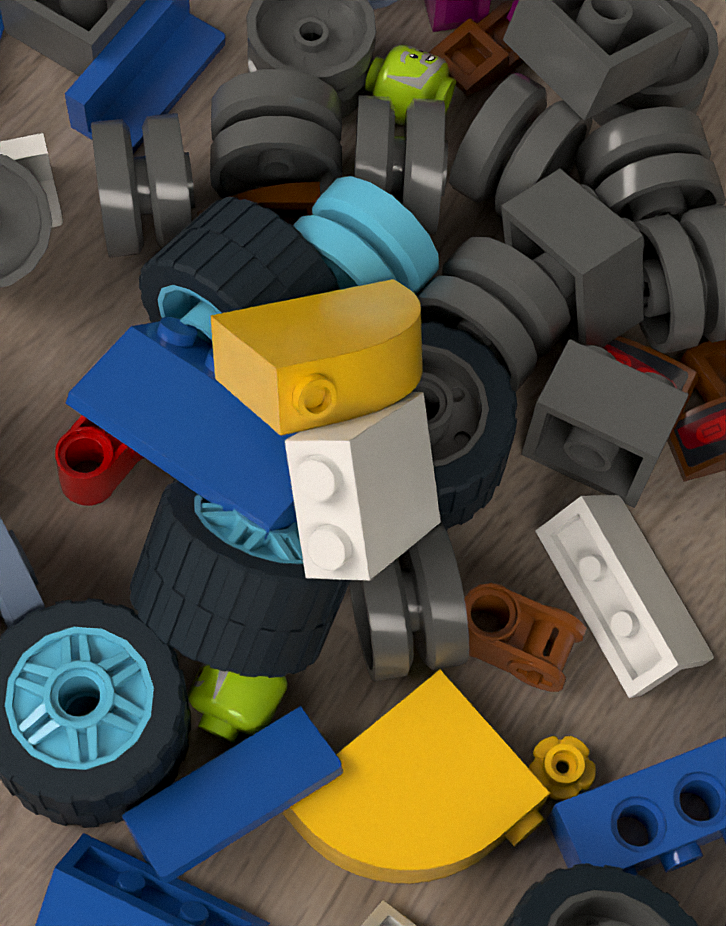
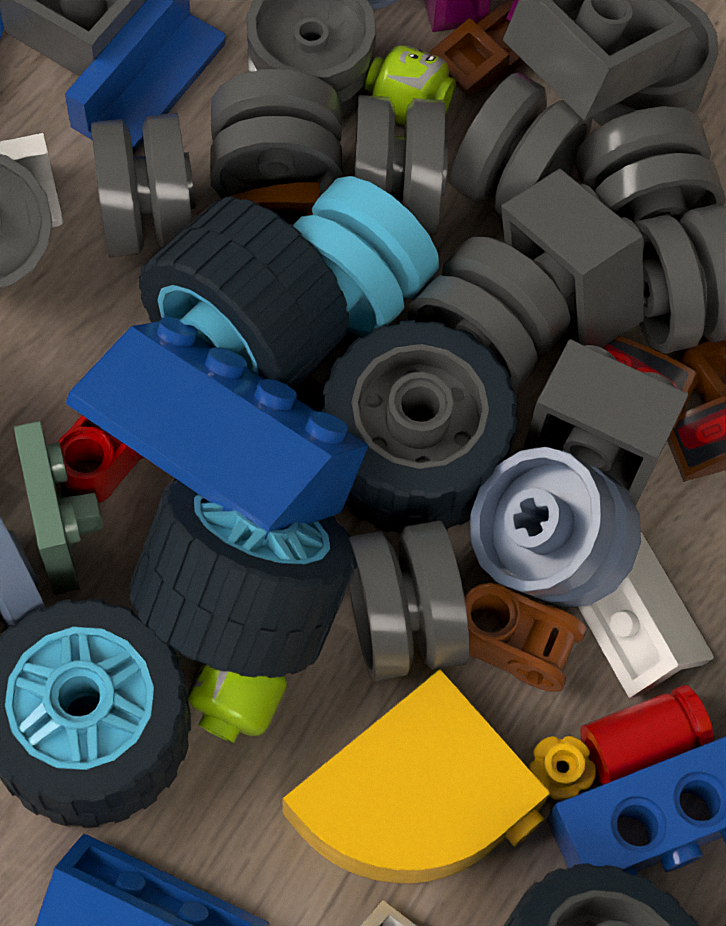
blue panel [122,706,343,883] -> none
yellow brick [210,279,422,436] -> none
white brick [285,392,441,580] -> none
none -> sand green hinge [14,421,103,595]
none -> sand blue wheel [470,447,641,608]
none -> red piece [580,685,714,785]

